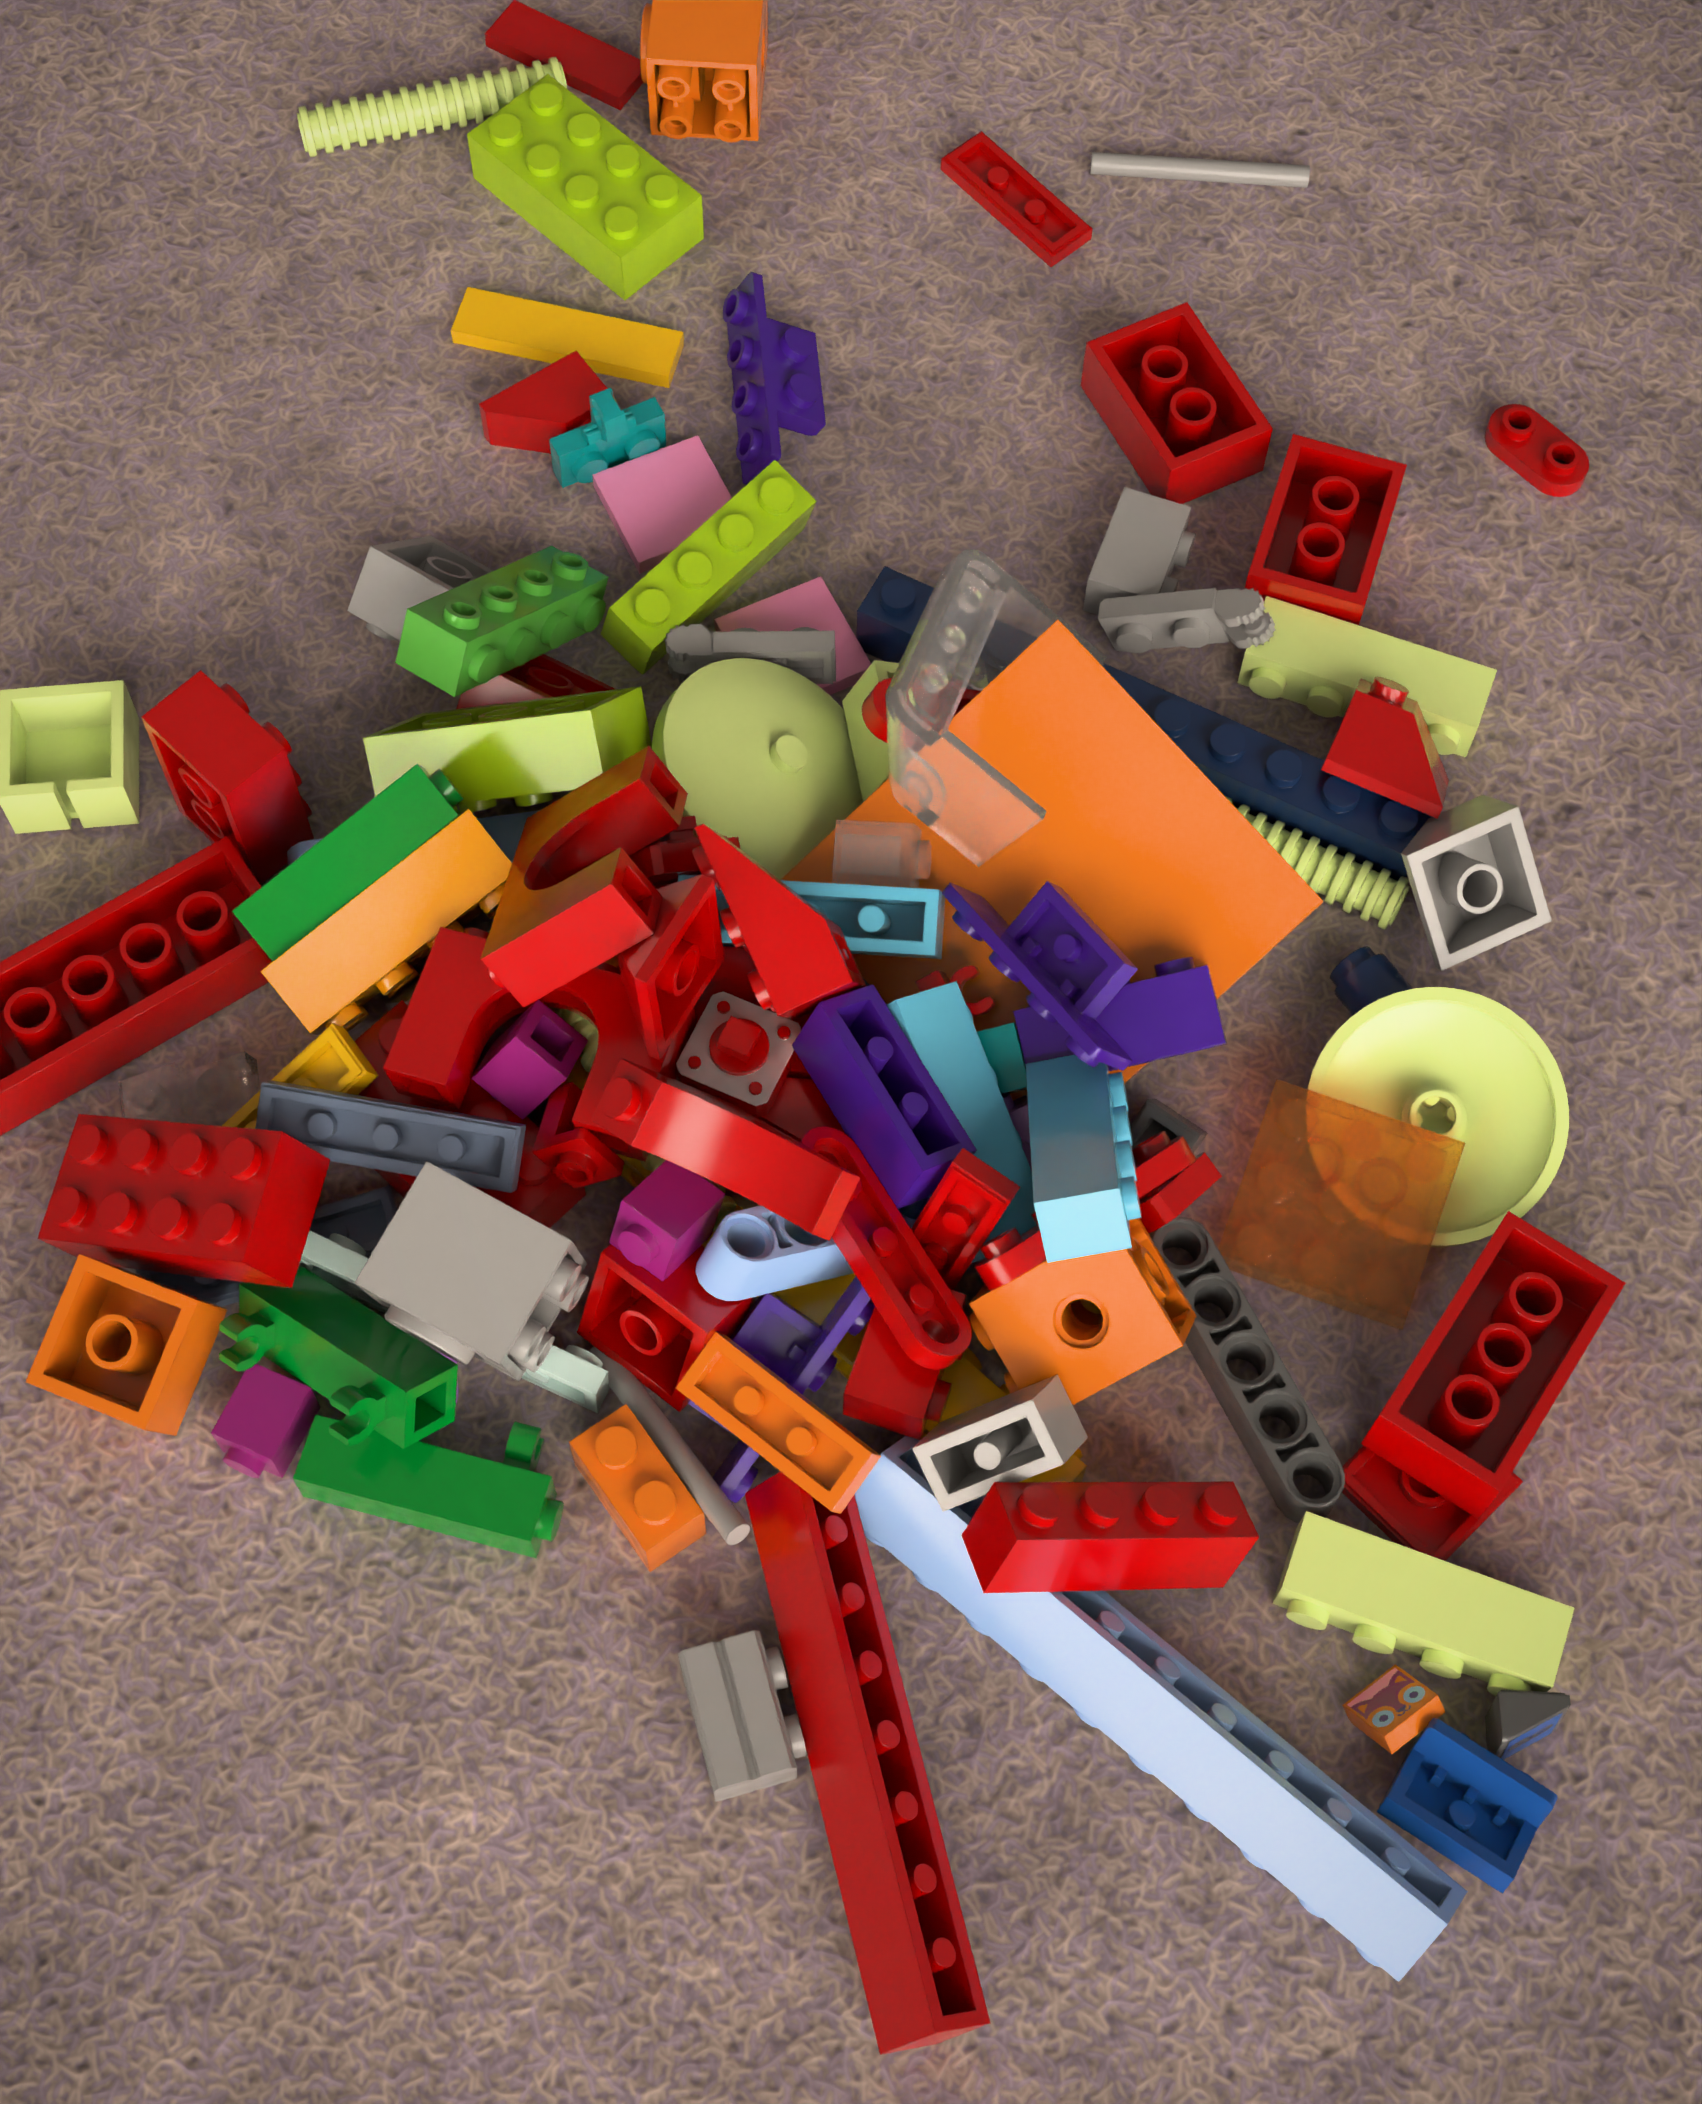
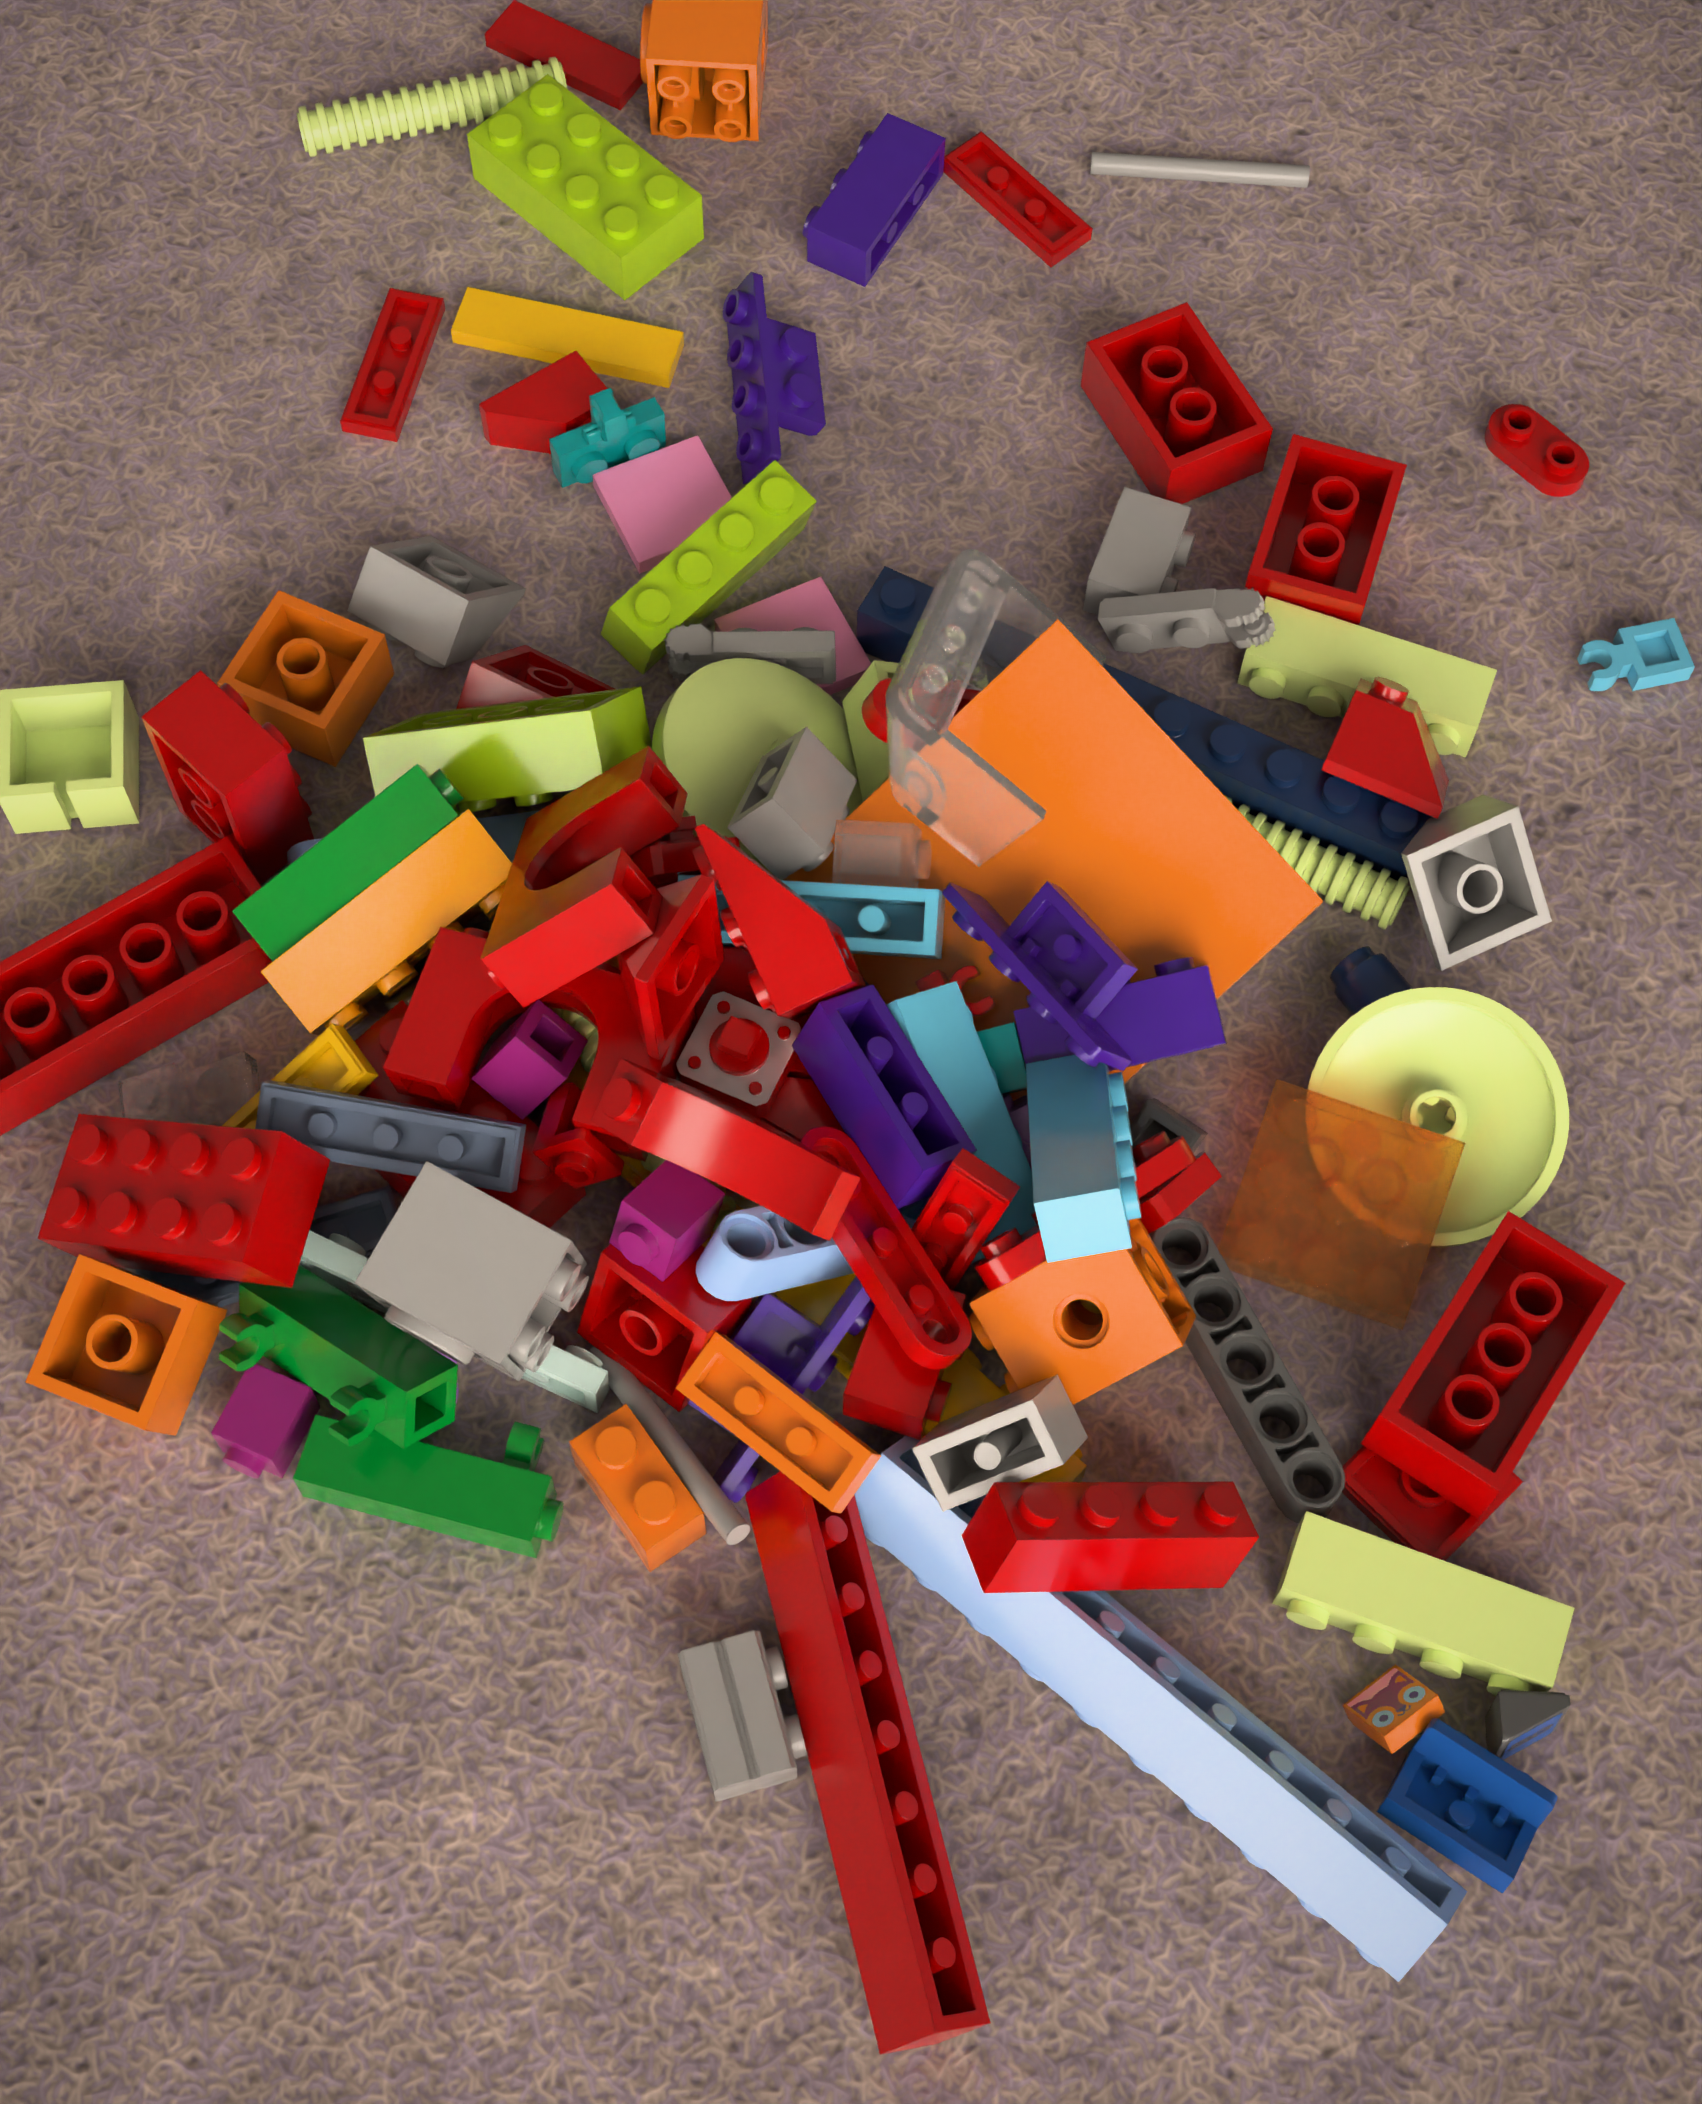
bright green brick [395,546,609,697] -> none
none -> orange brick [217,590,395,767]
none -> red tile [340,288,445,442]
none -> light grey brick [727,727,857,880]
none -> dark purple brick [803,113,946,287]
none -> medium azure plate [1577,618,1695,691]

